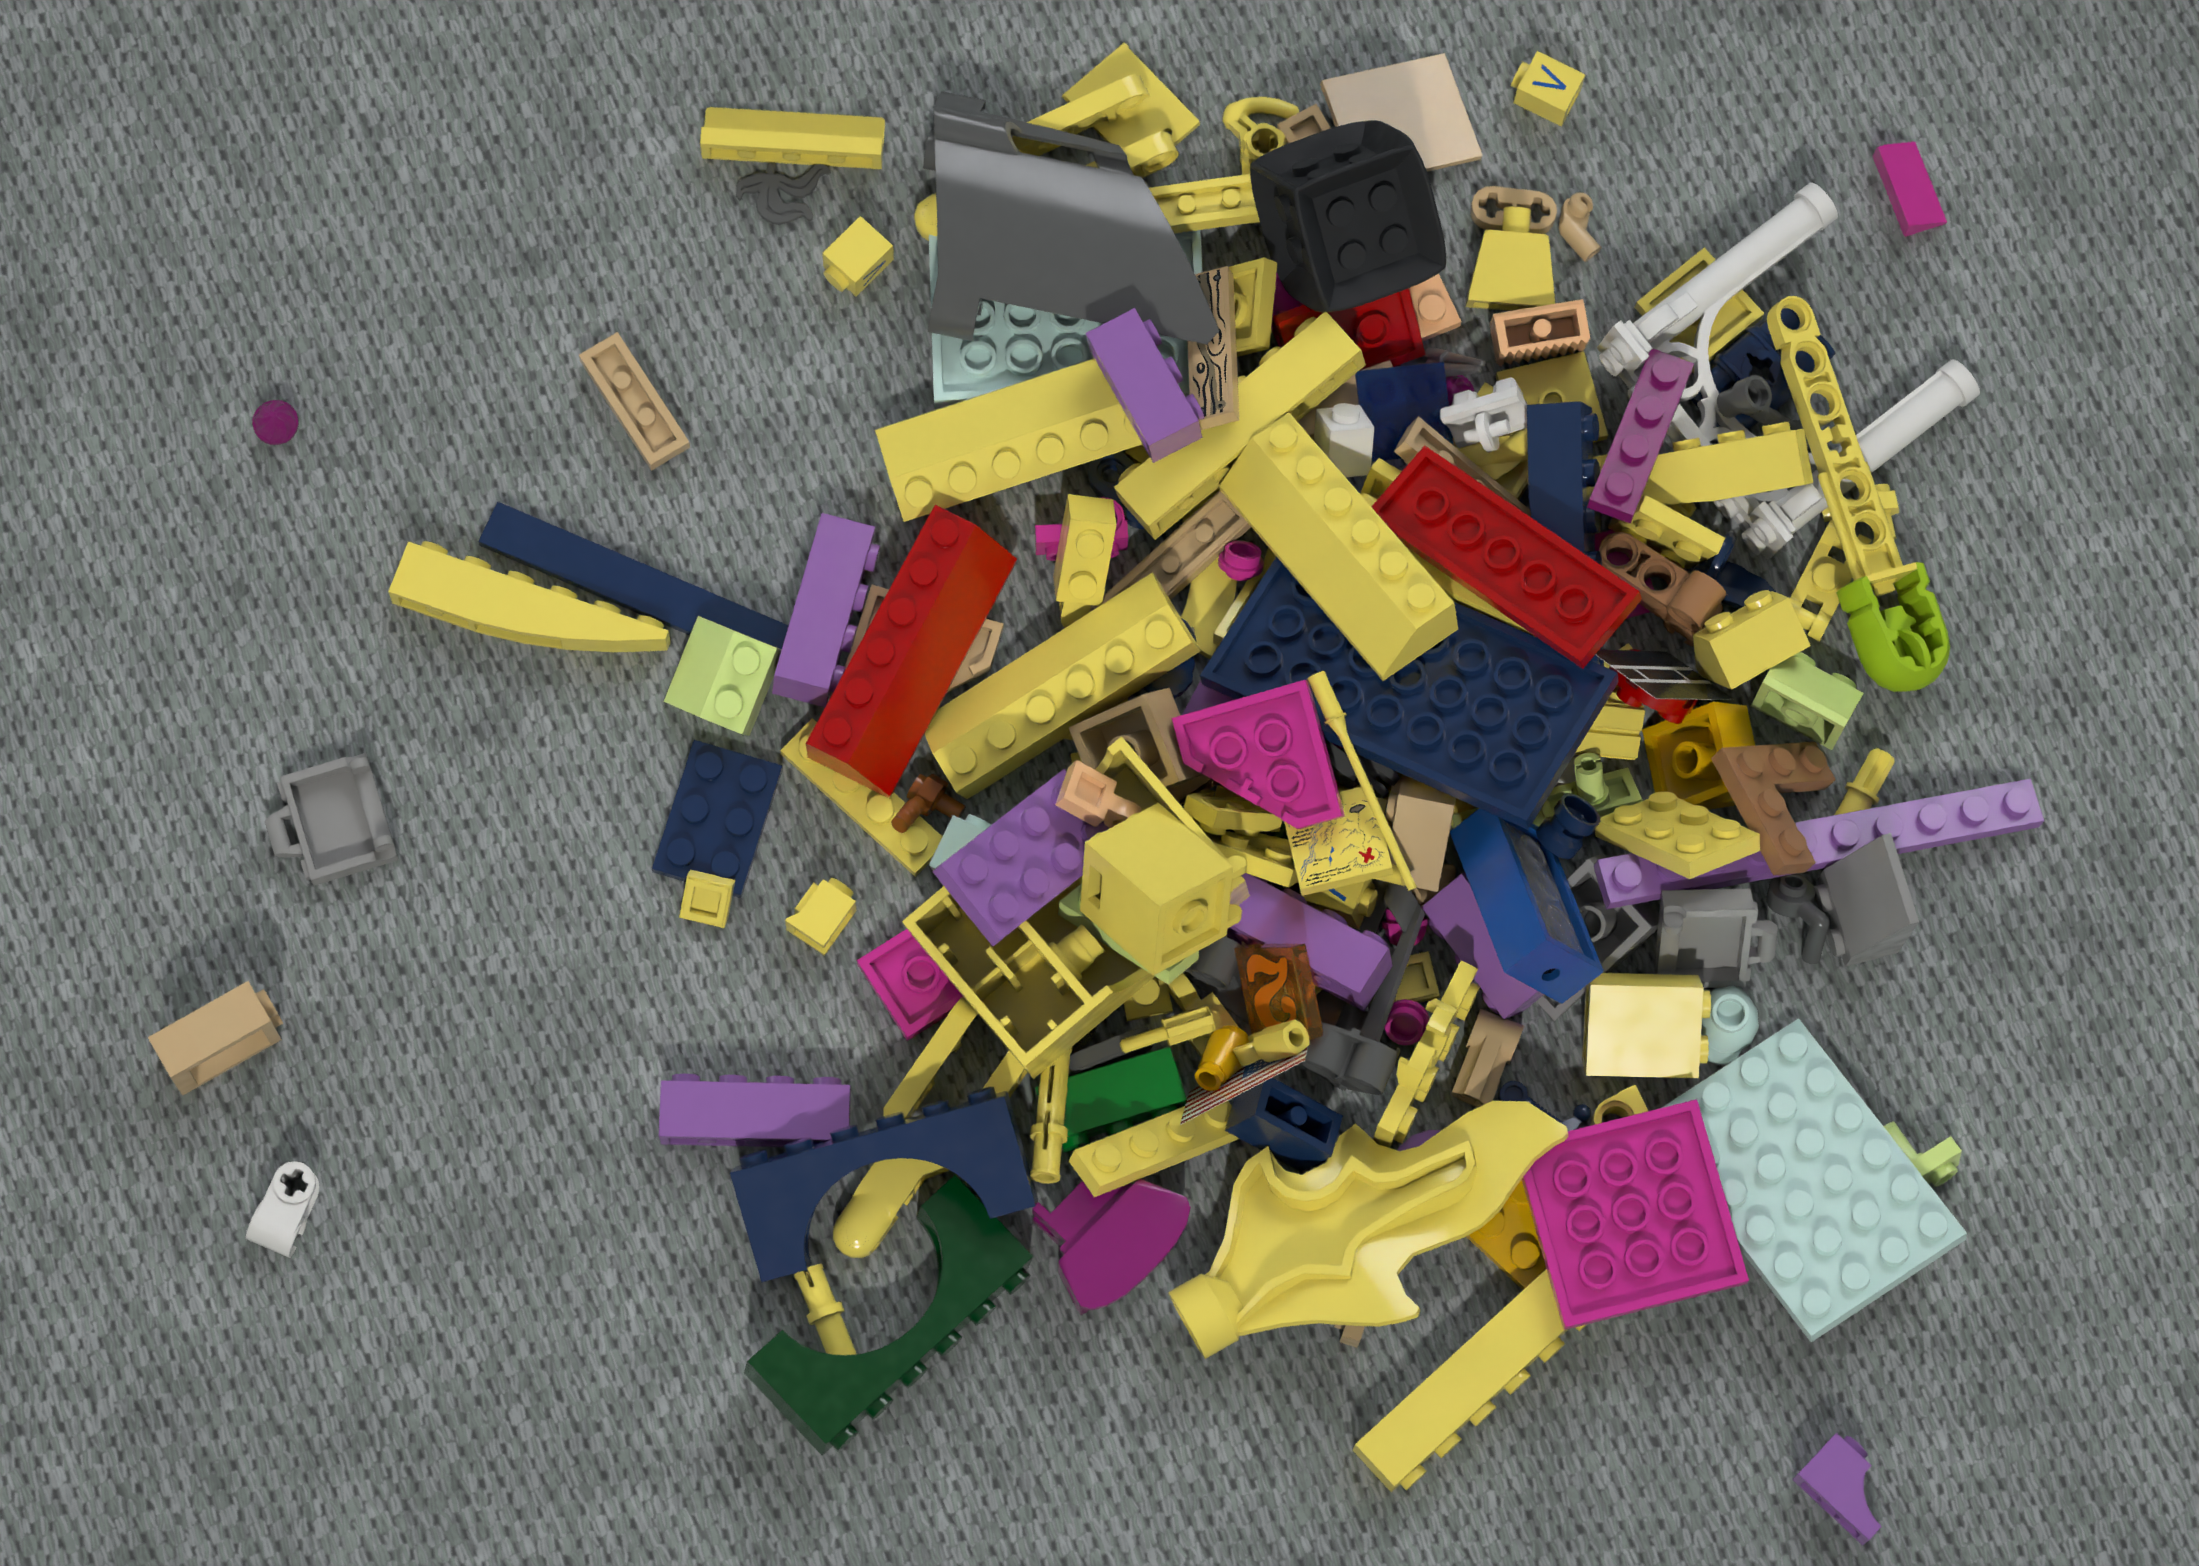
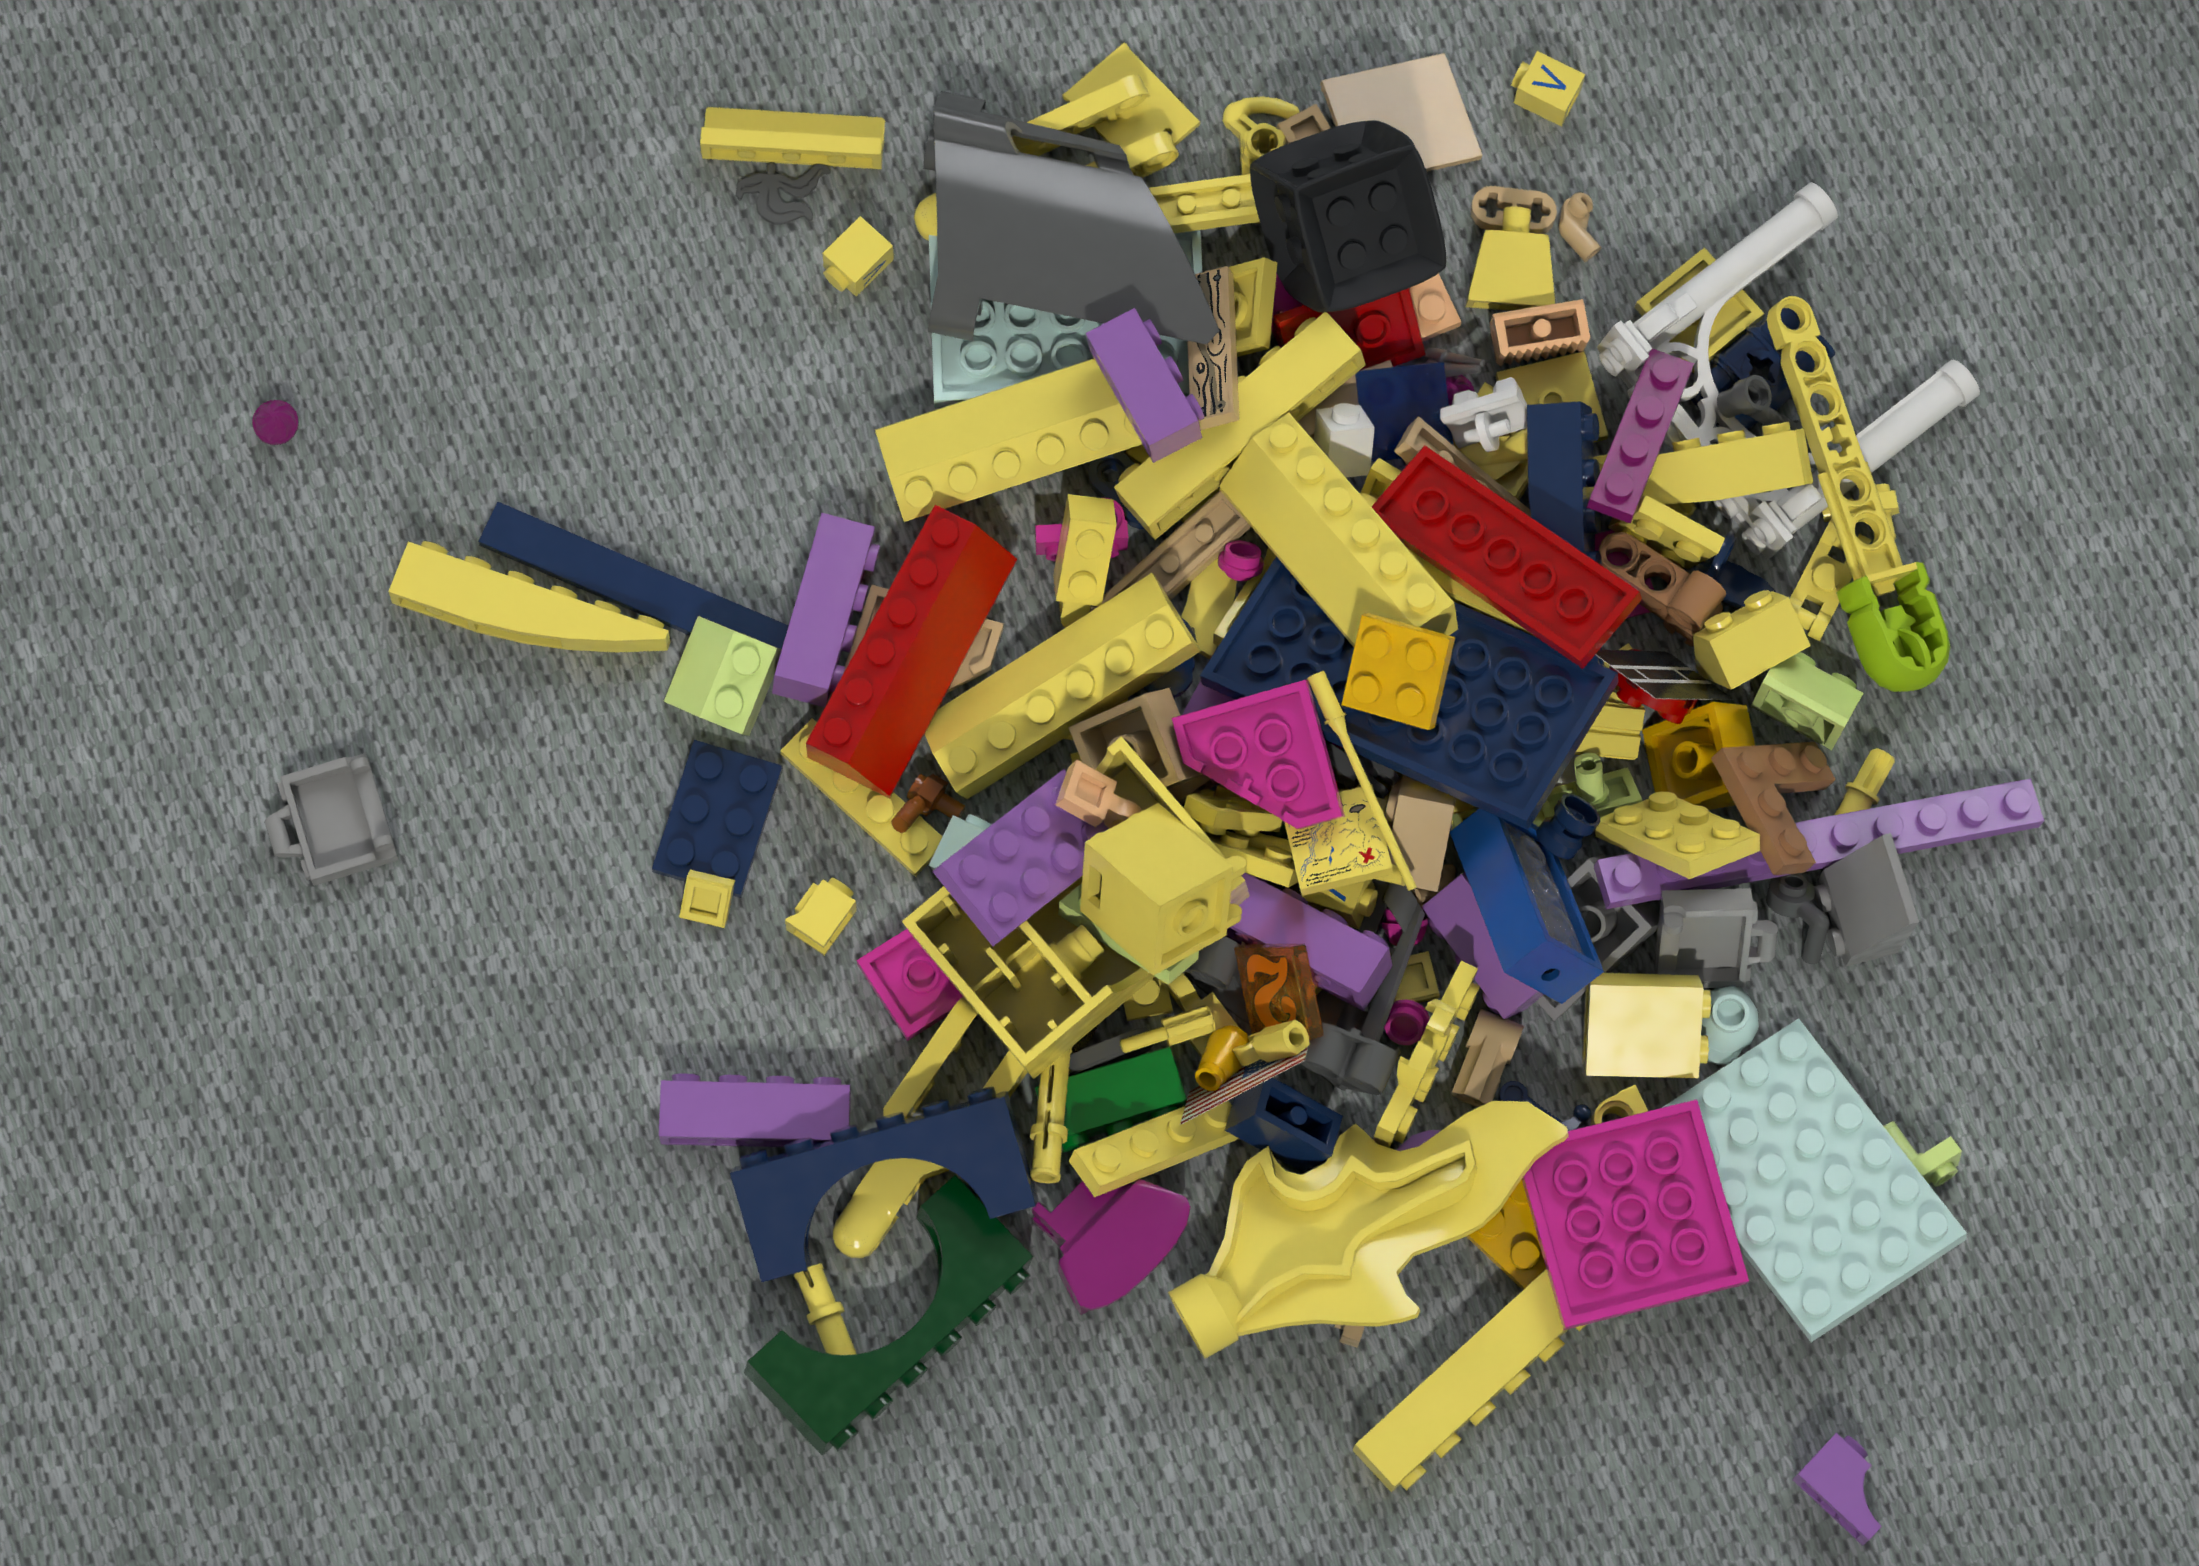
tan window [148,981,283,1096] -> none
white piece [246,1161,320,1258] -> none
tan plate [579,332,690,471] -> none
dark pink slope [1873,142,1947,237] -> none
none -> yellow plate [1341,613,1455,730]

